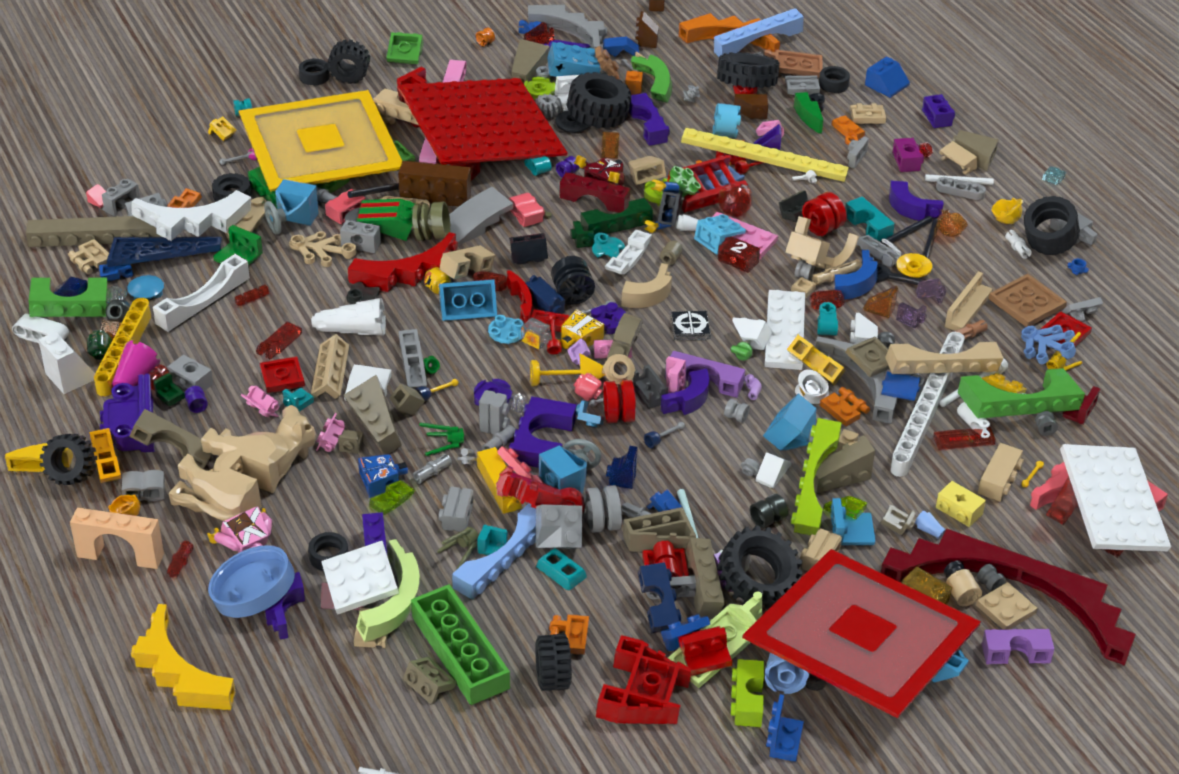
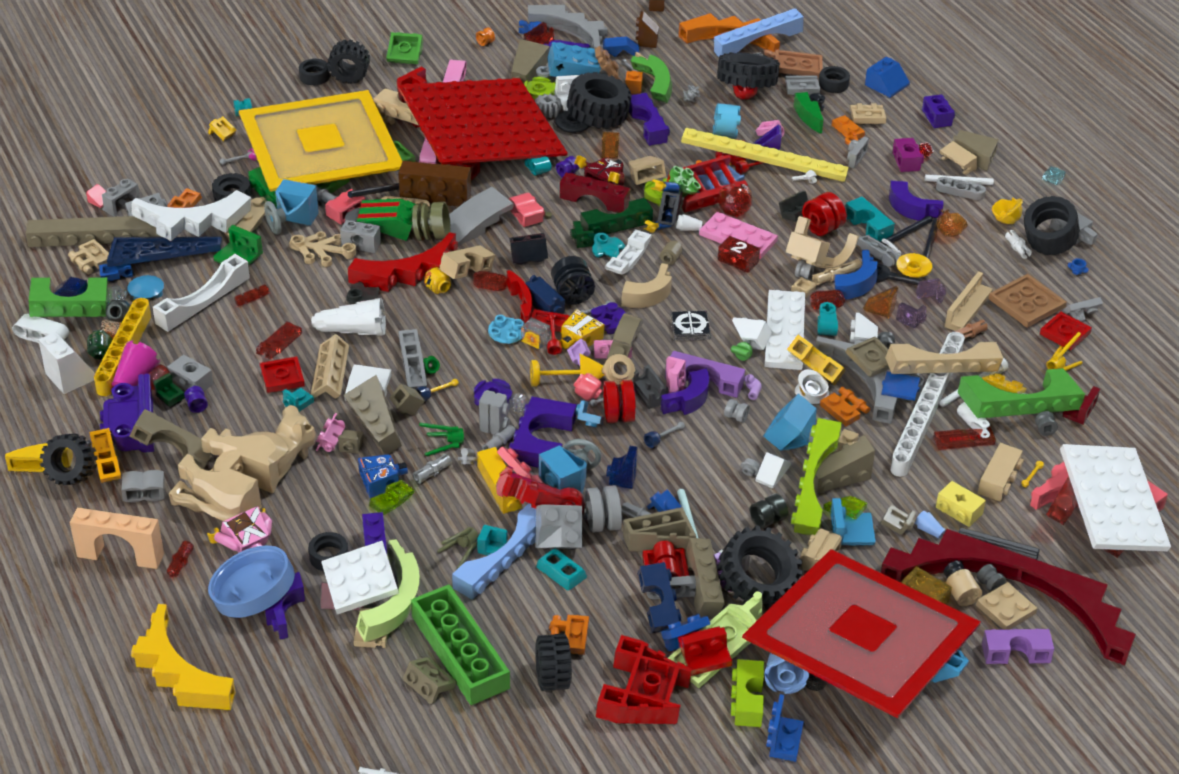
light orange hair [108,494,140,516] -> none
bright pink hinge [241,386,280,417] -> none
dark azure slope [438,280,497,321] -> none
light grey brick [438,487,474,532] -> none
medium azure bracket [694,214,746,255] -> none
reddish brown slope [734,94,768,119] -> none
medium blue plant [1021,325,1076,364] -> none
none -> black axle [959,527,1040,560]

